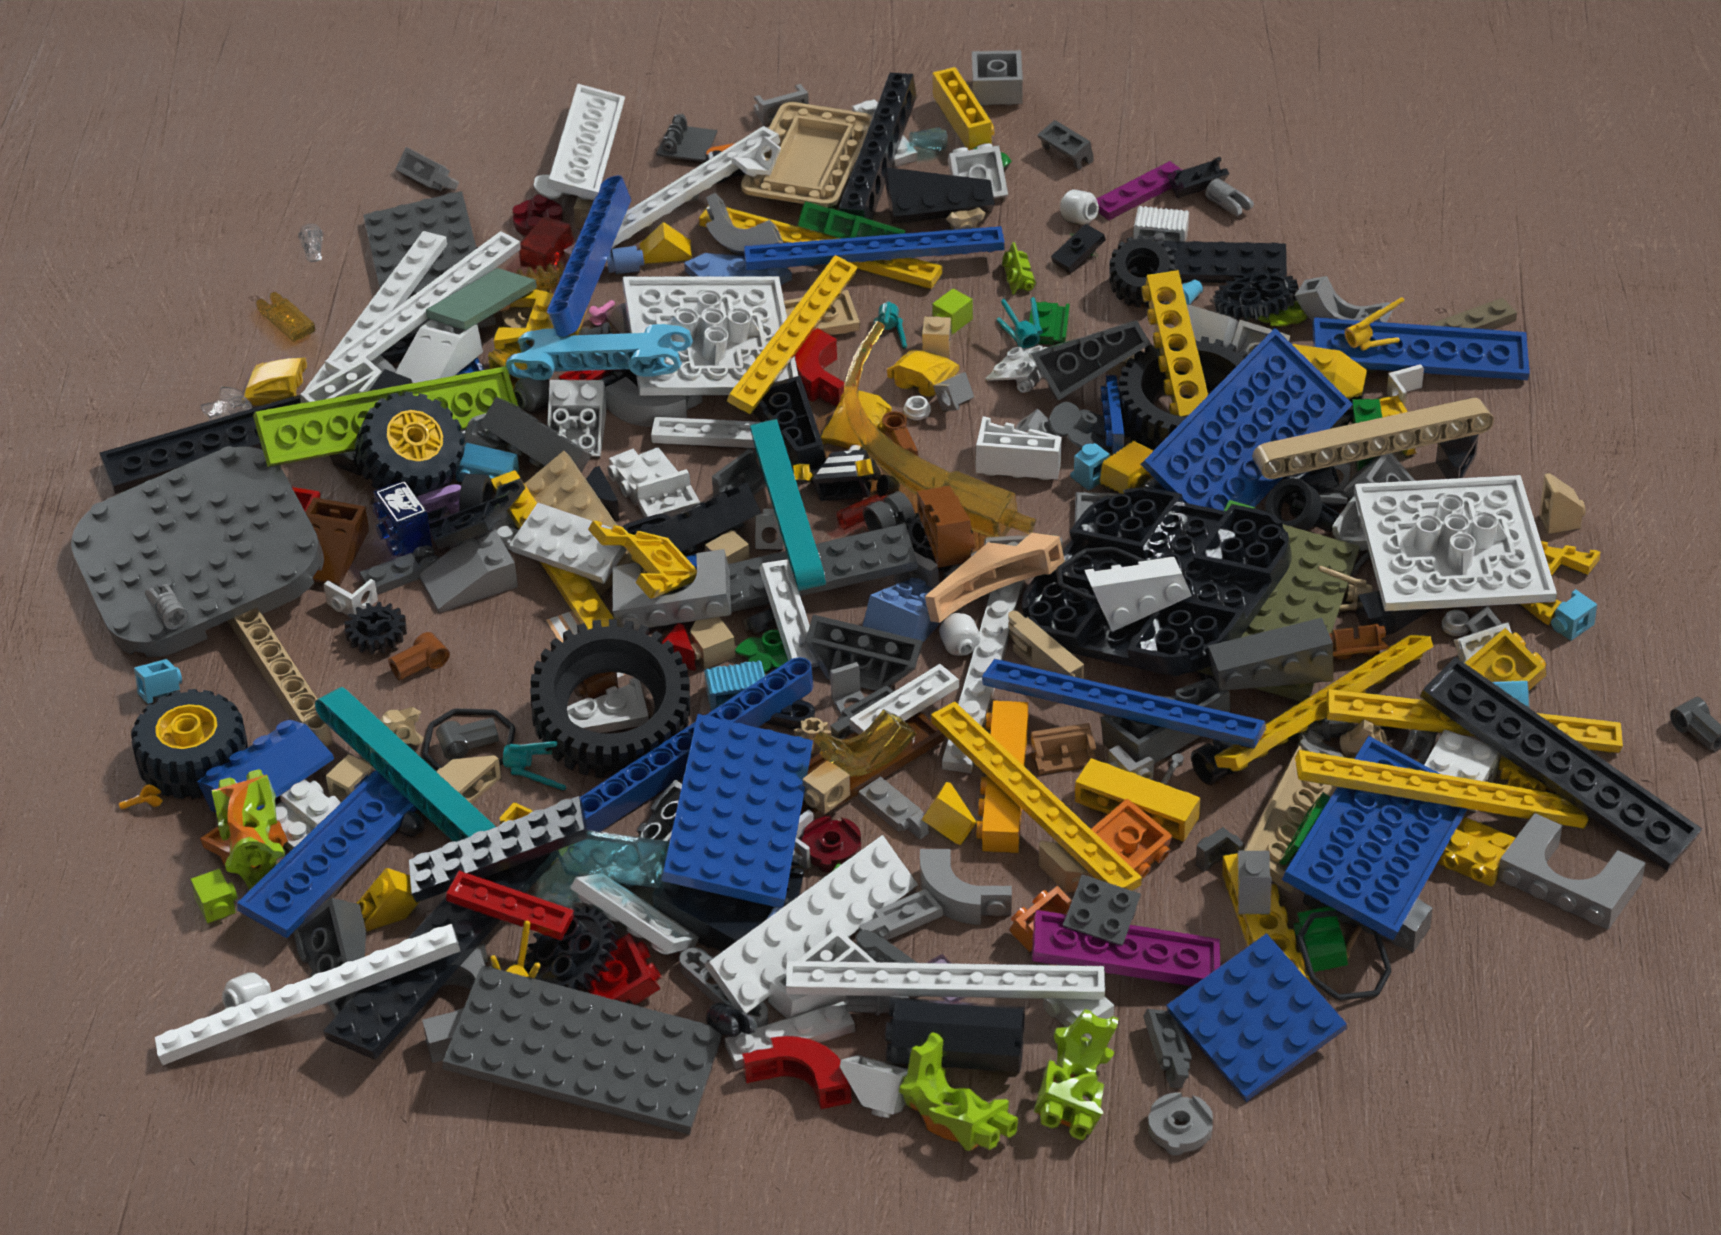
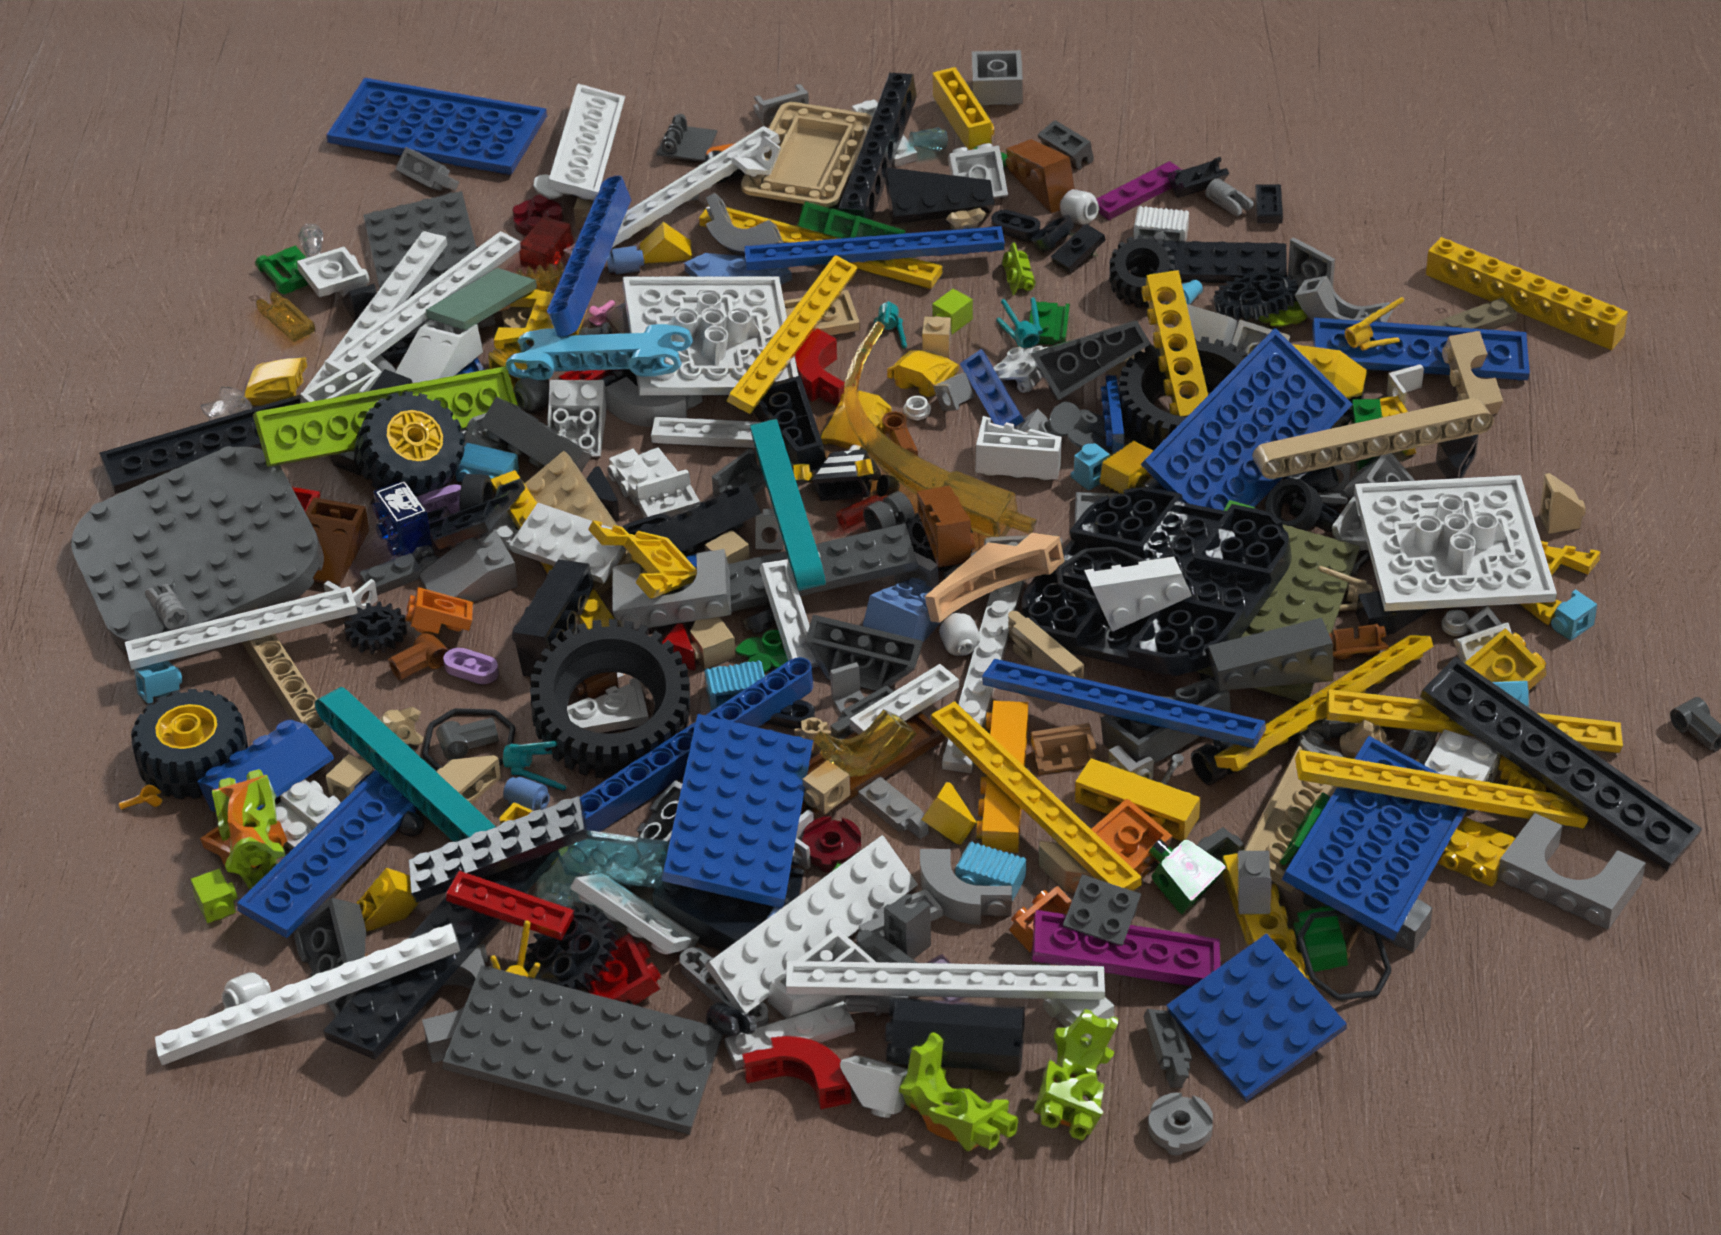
none -> white plate [125,586,358,670]
none -> green plate [255,245,309,294]
none -> white plate [297,247,369,297]
none -> blue plate [326,78,547,175]
none -> black slope [342,284,377,322]
none -> orange plate [405,587,473,634]
none -> lavender plate [444,648,499,684]
none -> medium blue brick [503,777,550,811]
none -> black wedge [512,559,594,677]
none -> dark grey hinge [884,894,931,959]
none -> medium azure brick [955,841,1026,901]
none -> blue plate [960,349,1025,427]
none -> black plate [991,210,1040,241]
none -> dark orange wedge [1006,139,1075,214]
none -> black plate [1031,215,1074,252]
none -> torso [1148,838,1226,915]
none -> black plate [1255,184,1283,223]
none -> light grey slope [1288,237,1335,287]
none -> yellow brick [1426,237,1628,350]
none -> tan arch [1442,331,1503,415]

